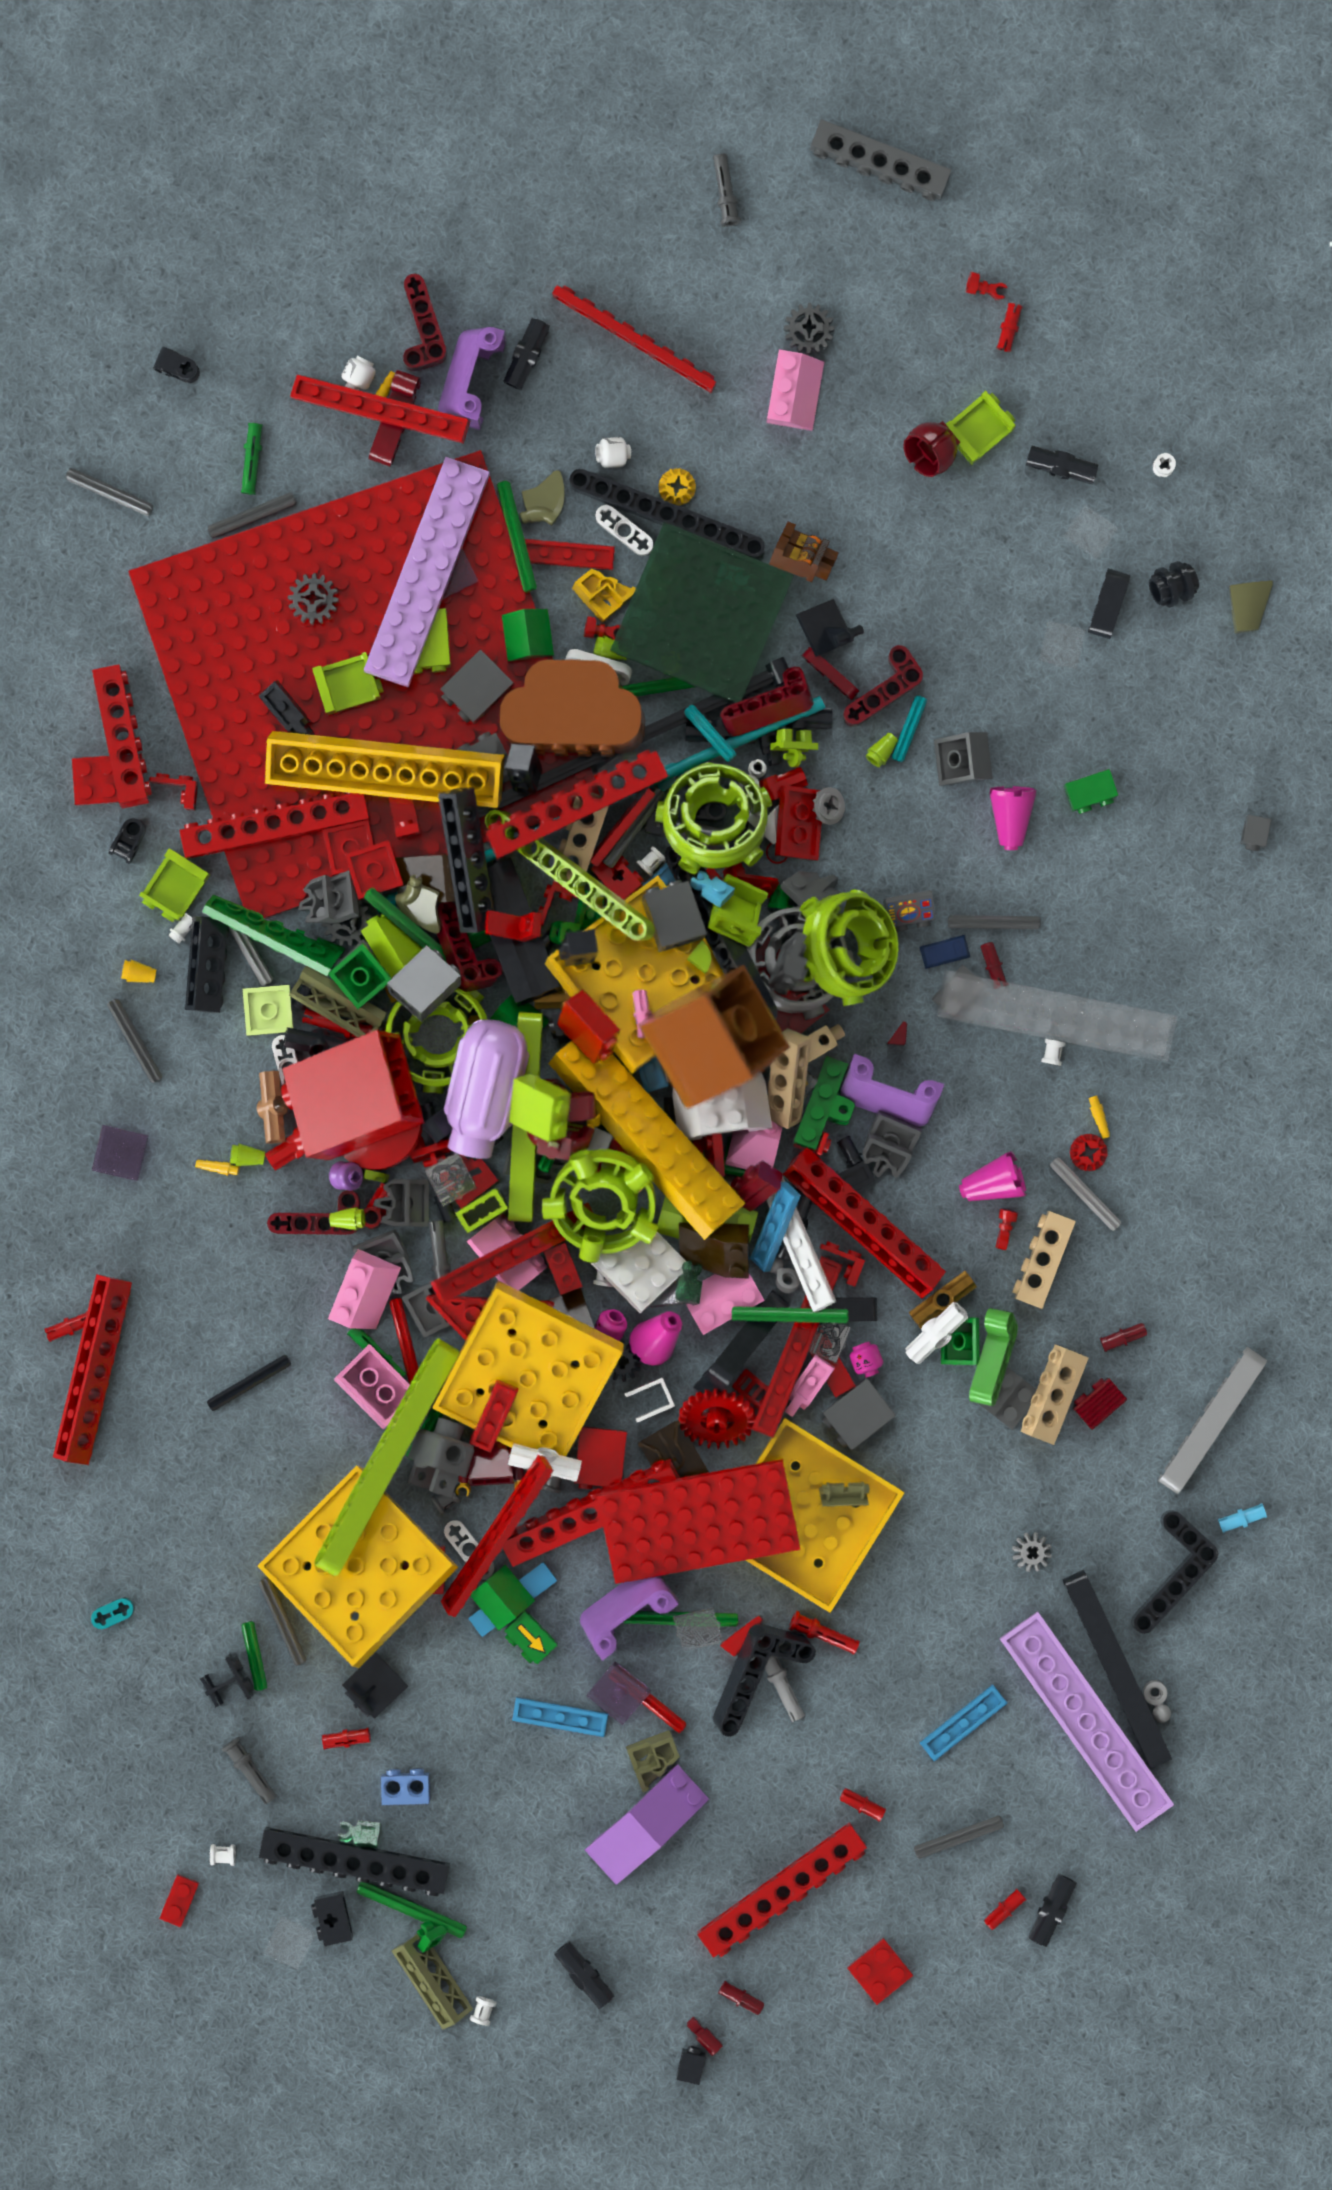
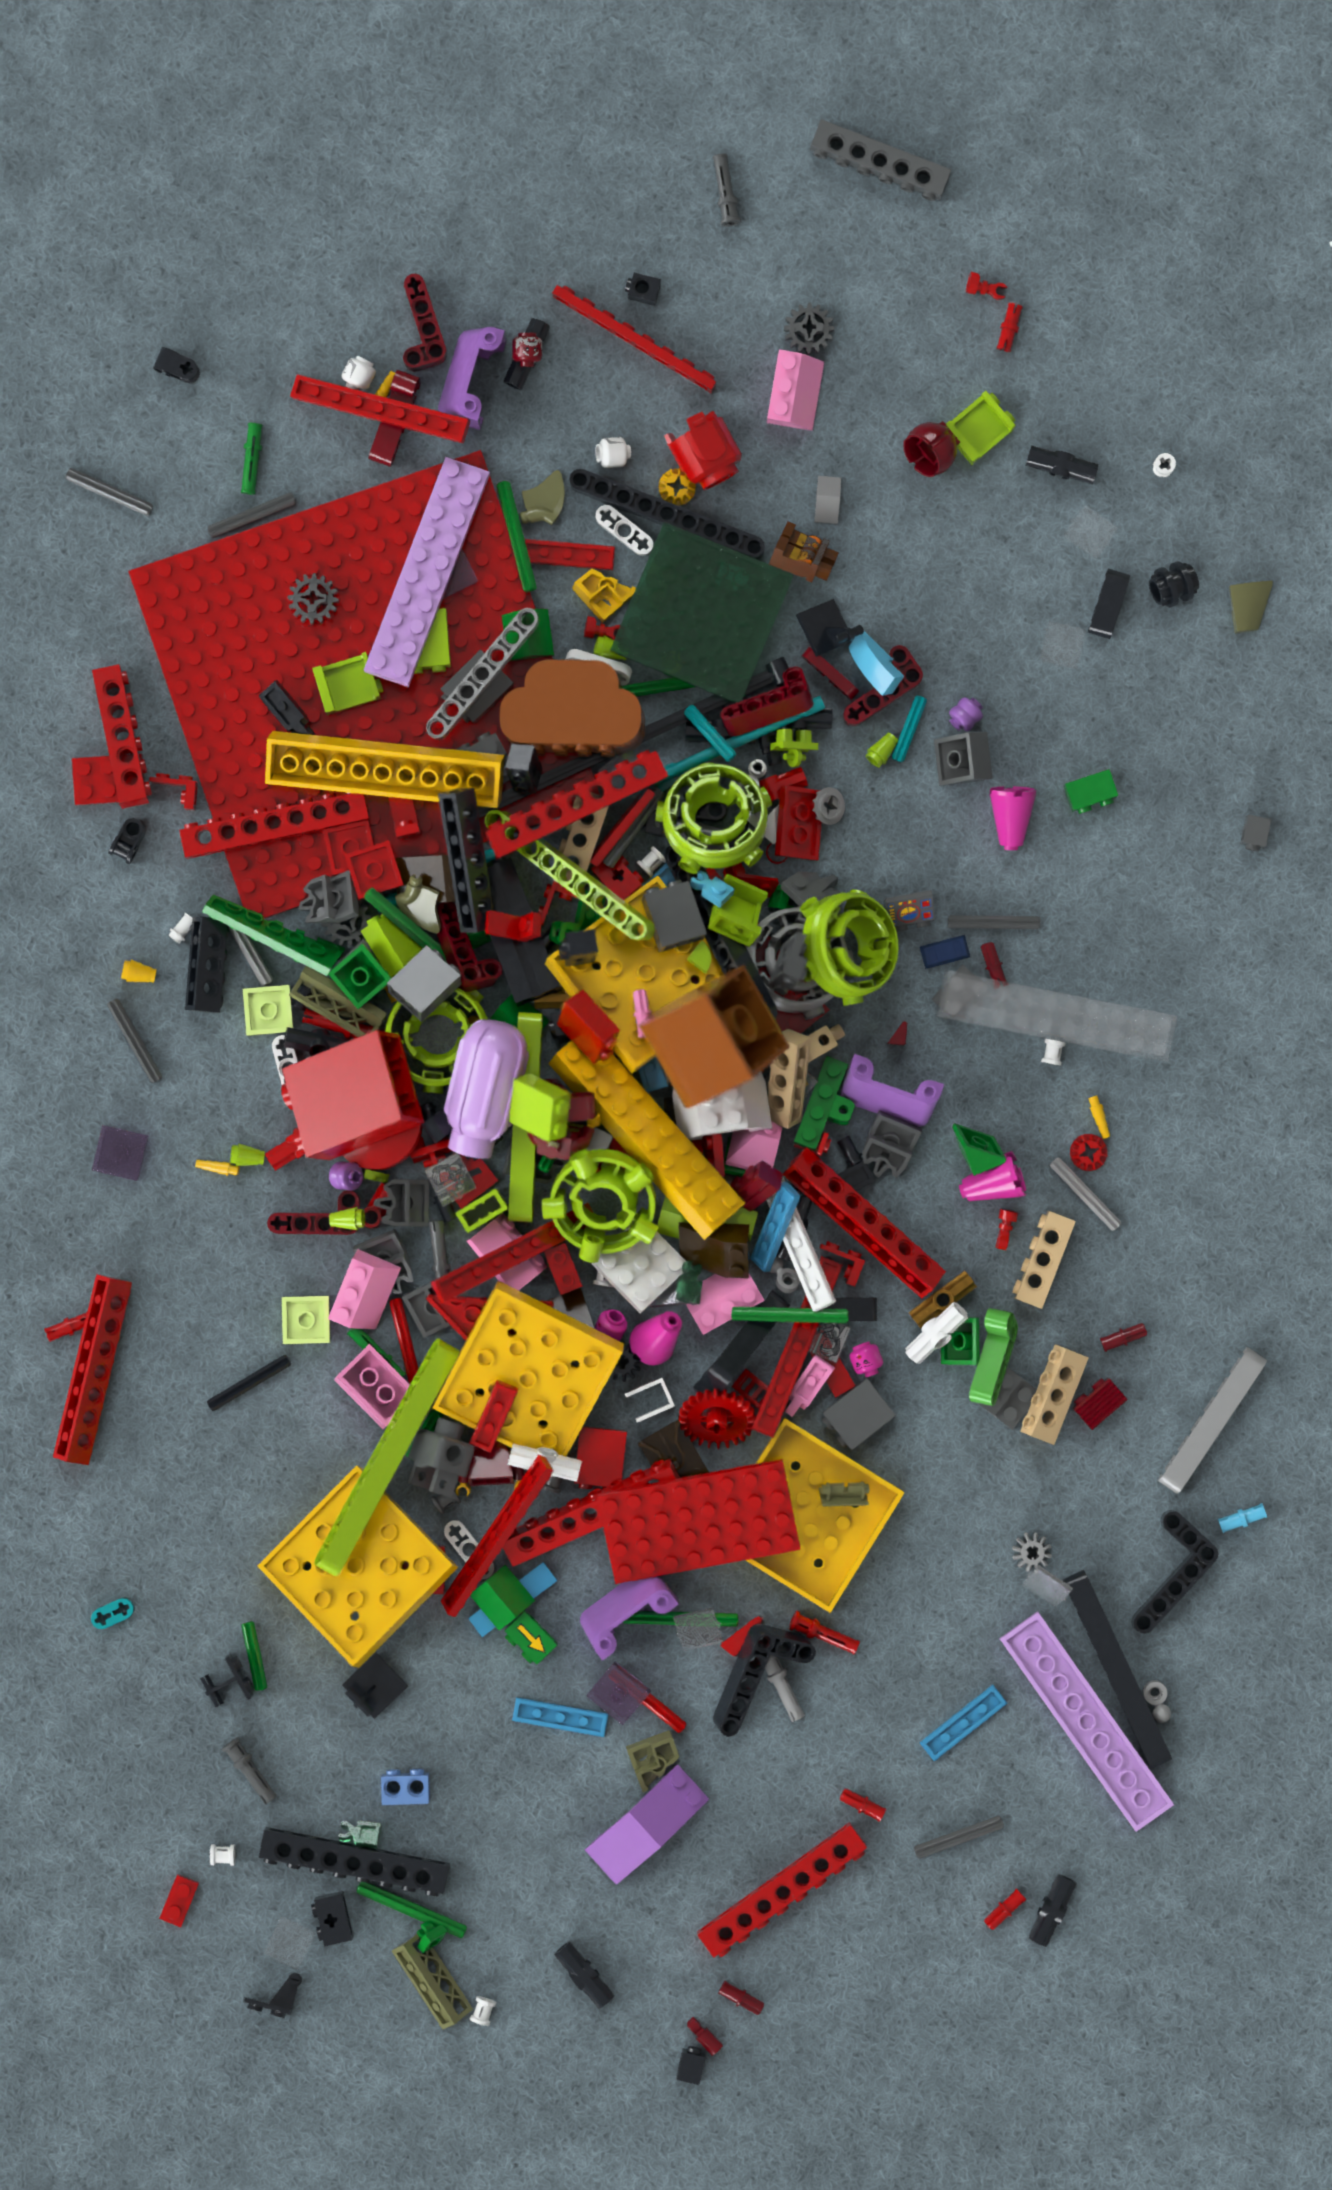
lime panel [139,848,210,923] -> none
medium nougat piece [257,1071,288,1144] -> none
dark grey axle [259,1577,307,1666] -> none
red pin [322,1727,371,1750] -> none
red plate [847,1938,913,2005] -> none
none -> black plate [244,1973,302,2018]
none -> yellowish green plate [282,1296,330,1344]
none -> light grey beam [426,608,539,740]
none -> dark red head [512,333,542,367]
none -> black brick [625,272,661,306]
none -> red piece [664,411,742,490]
none -> light grey slope [814,476,841,524]
none -> medium azure slope [848,631,904,696]
none -> medium lavender piece [949,697,983,731]
none -> green slope [952,1123,1007,1176]
none -> clear piece [1022,1565,1073,1607]

